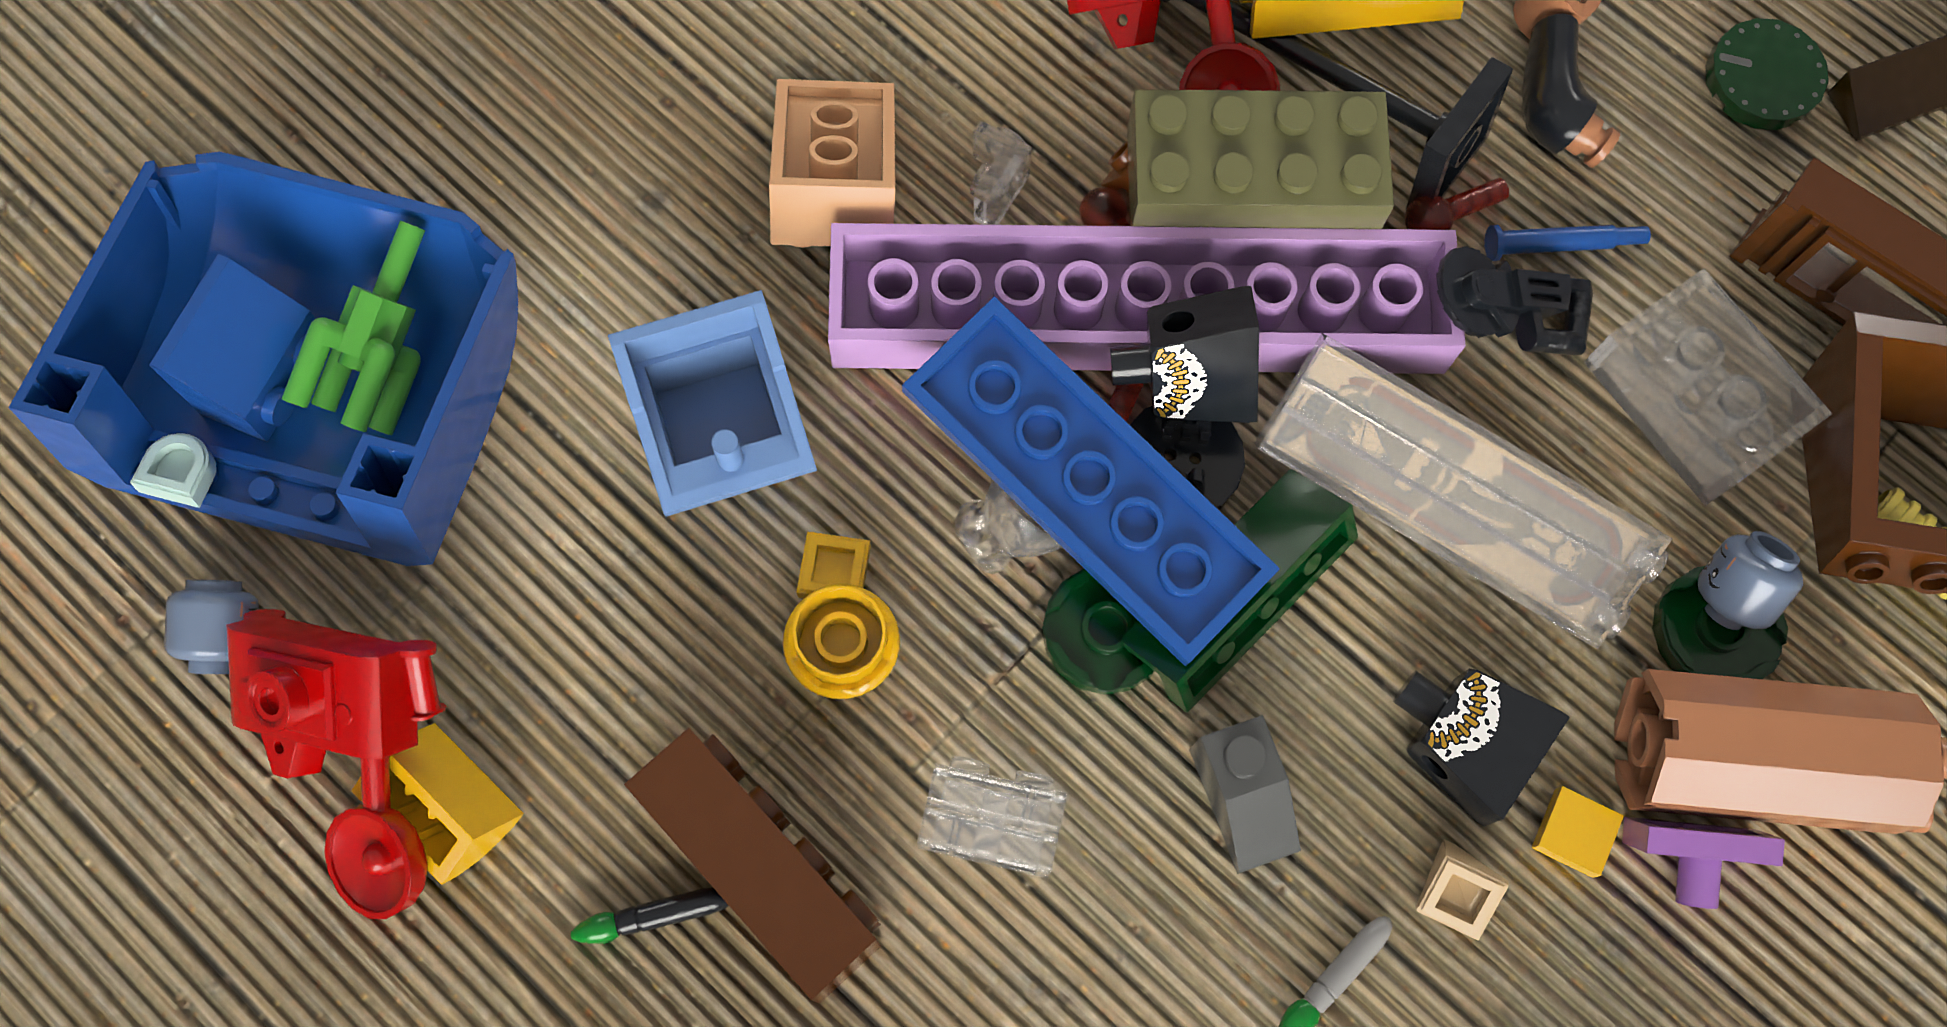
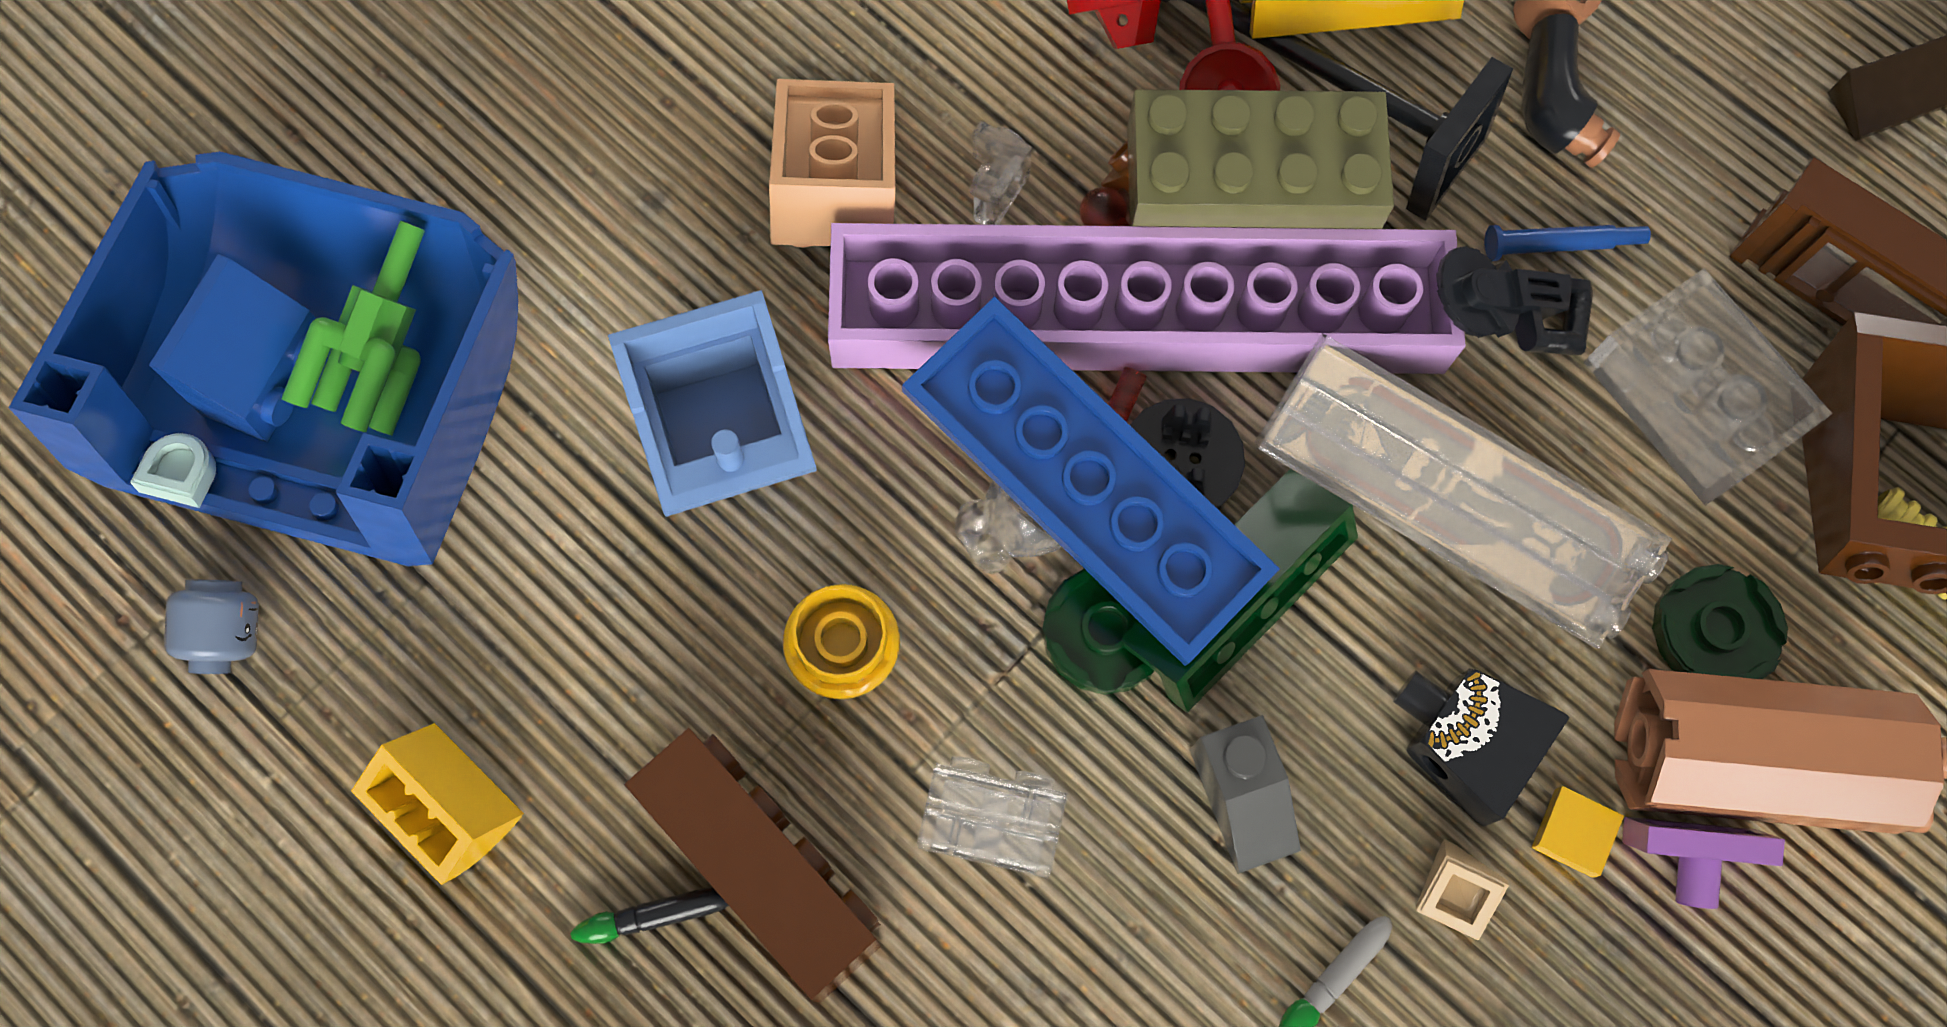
red piece [226,609,446,919] -> none
yellow tile [796,531,871,599] -> none
black torso [1110,286,1259,423] -> none
clear red bar [1405,178,1509,230] -> none
sand blue head [1698,531,1804,630] -> none
dark green tile [1705,18,1829,130] -> none

